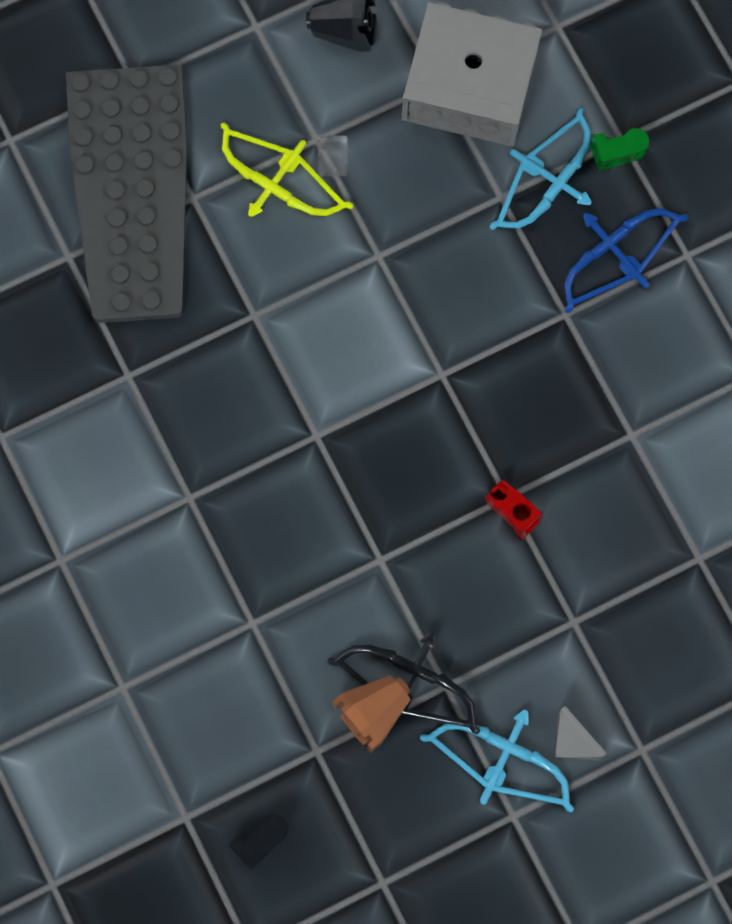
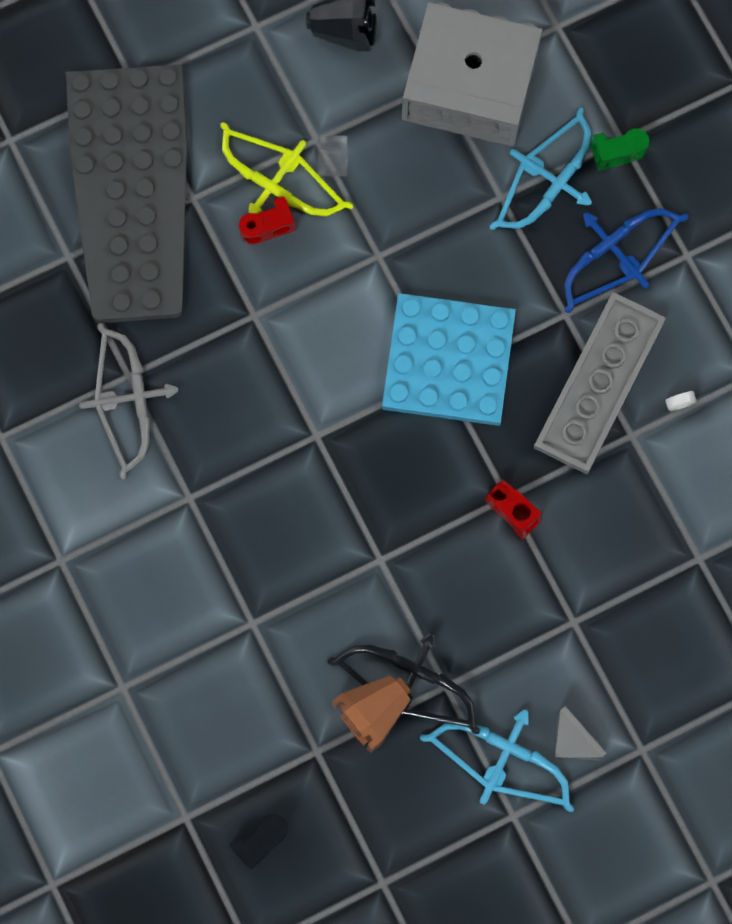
none -> light grey piece [79,323,179,479]
none -> red leg [238,196,296,245]
none -> medium azure plate [382,293,516,426]
none -> light grey plate [534,292,666,474]
none -> white tile [665,391,697,411]

